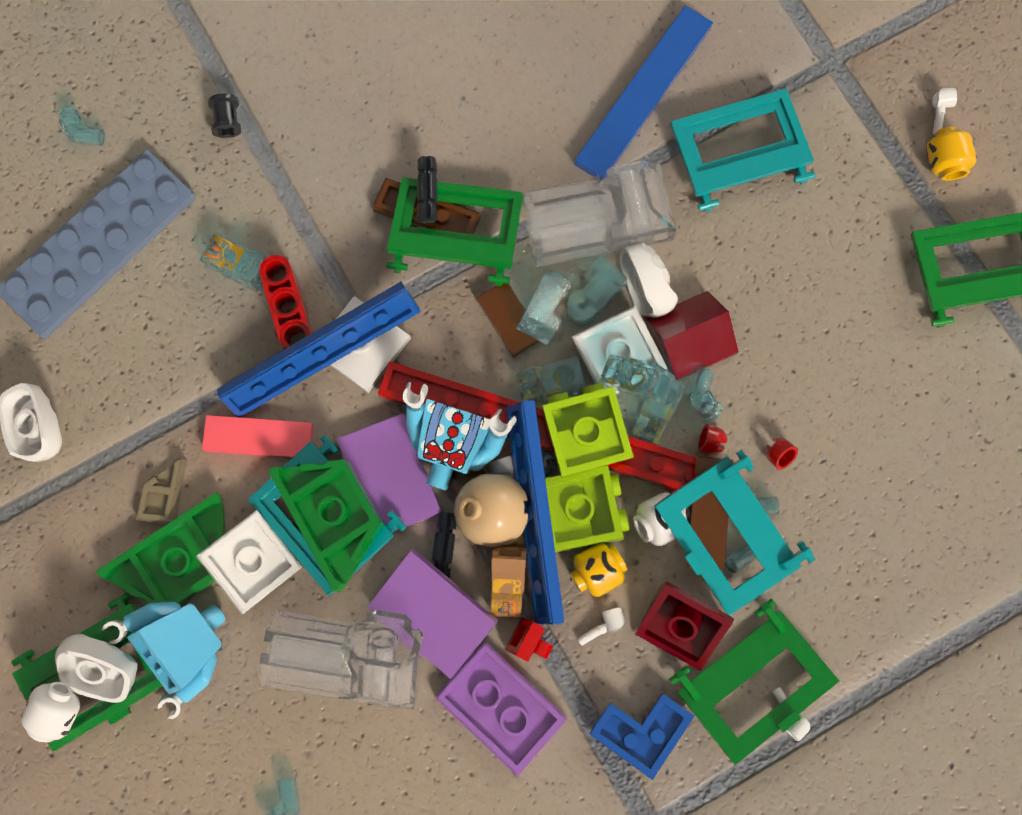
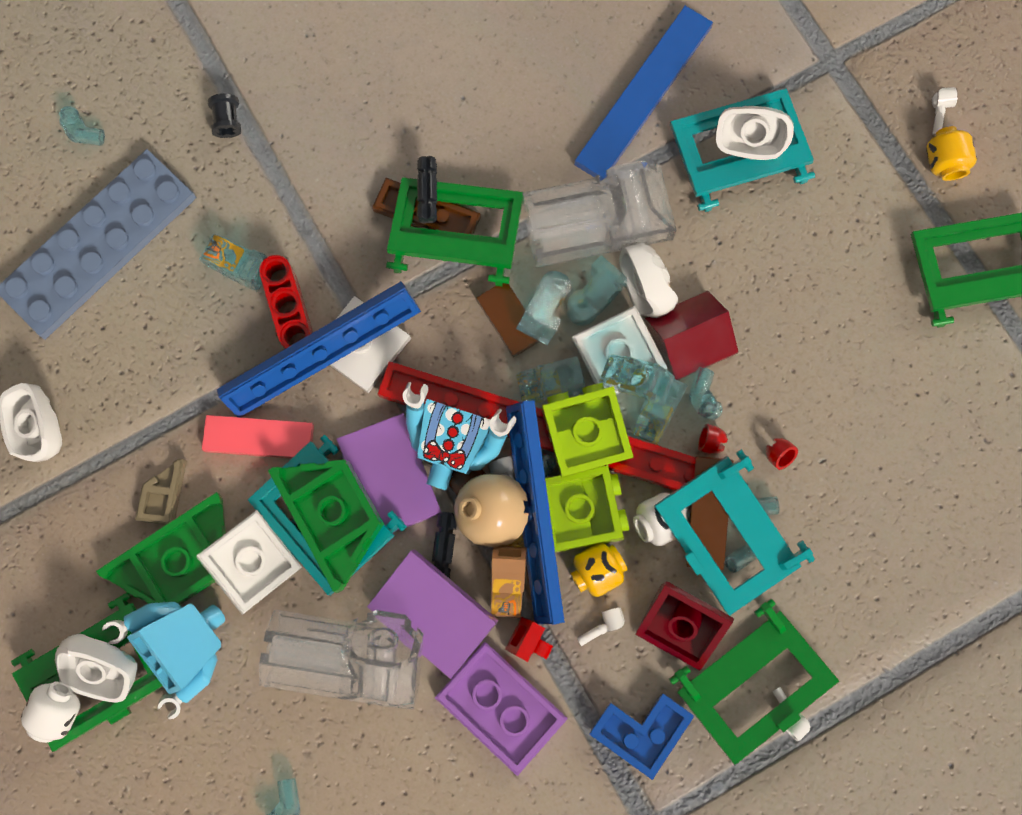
none -> white piece [716,106,794,160]

